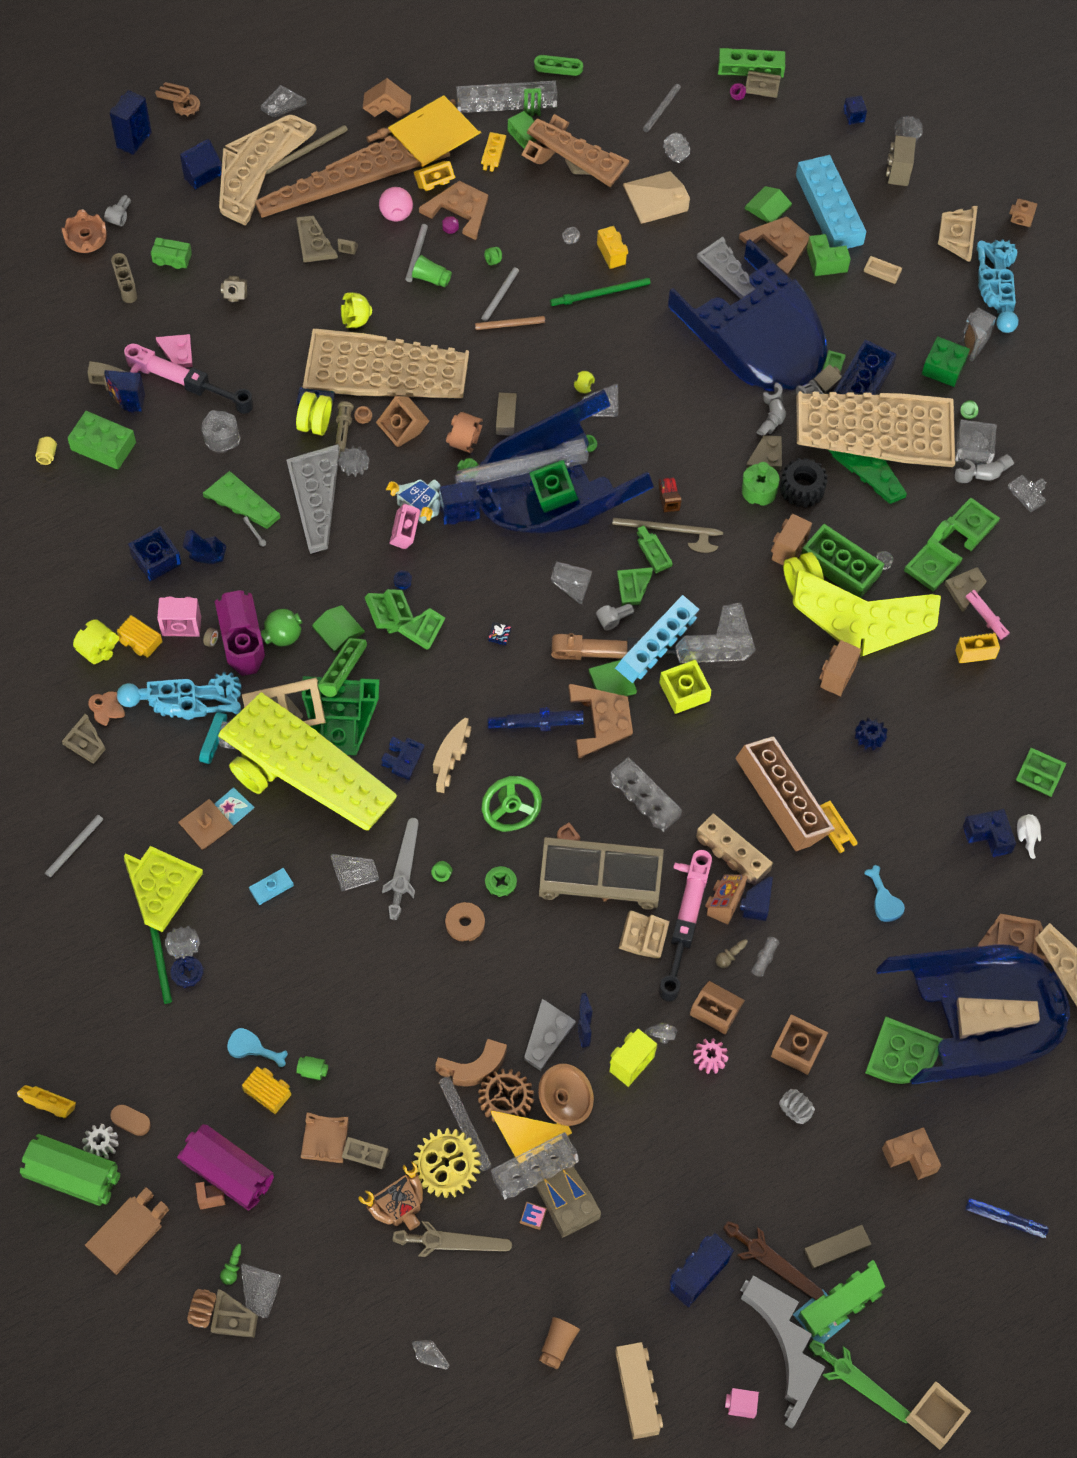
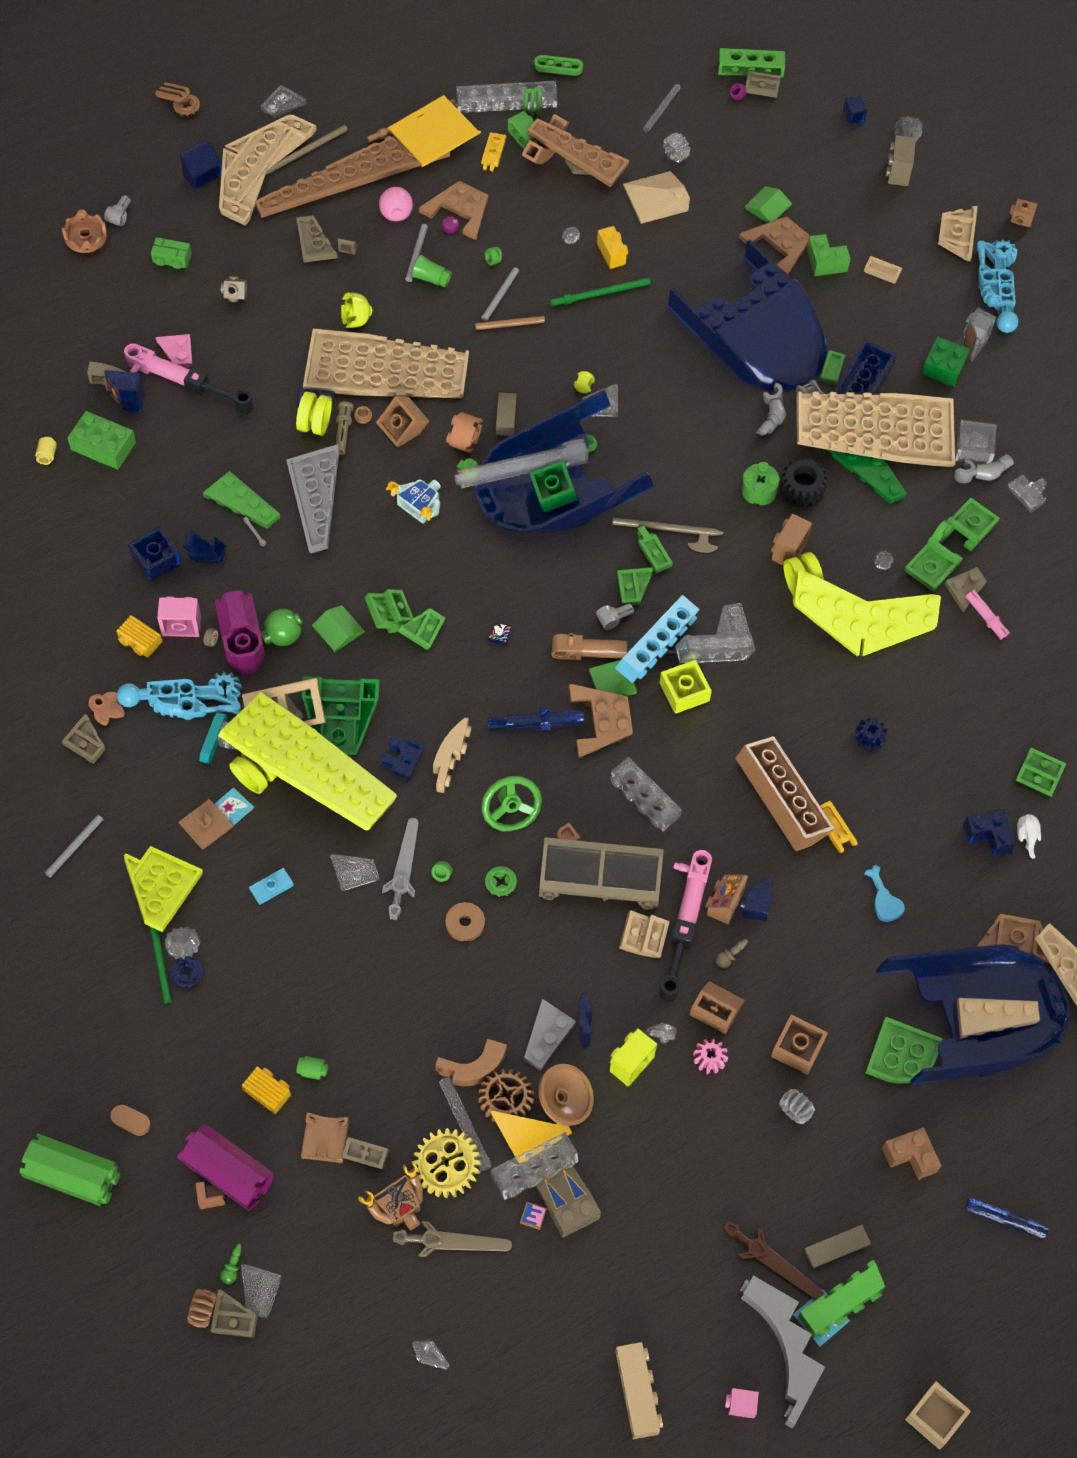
yellow hinge [17,1085,76,1118] -> none
neon yellow brick [73,619,119,664] -> none
white gear [82,1124,119,1159] -> none
medium nougat tile [85,1187,169,1275] -> none
clear blue brick [110,90,152,155] -> none
dark tan beam [111,253,137,303] -> none
clear brick [201,410,240,453] -> none
medium azure piece [227,1028,288,1067] -> none
bright green brick [318,638,367,697] -> none
clear gear [338,445,369,477] -> none
medium nougat brick [363,78,411,118] -> none
bright pink brick [389,504,420,549] -> none
clear blue tile [394,570,412,590] -> none
yellow brick [414,161,455,191] -> none
clear blue brick [439,481,480,525] -> none
medium nougat plant [539,1317,580,1369] -> none
clear wing [551,562,592,604] -> none
leg [658,478,681,512] -> none
clear blue brick [669,1233,734,1308] -> none
tan brick [696,813,773,886] -> none
light grey wing [697,237,757,301] -> none
dark tan wing [746,435,782,470] -> none
clear pin [751,937,779,977] -> none
medium azure brick [796,155,866,249] -> none
bright green brick [801,524,884,598] -> none
bright green sword [808,1340,910,1423] -> none
dark tan brick [814,365,842,394] -> none
medium nougat brick [819,640,861,697] -> none
yellow brick [955,633,1000,663] -> none
bright green tile [960,400,979,419] -> none

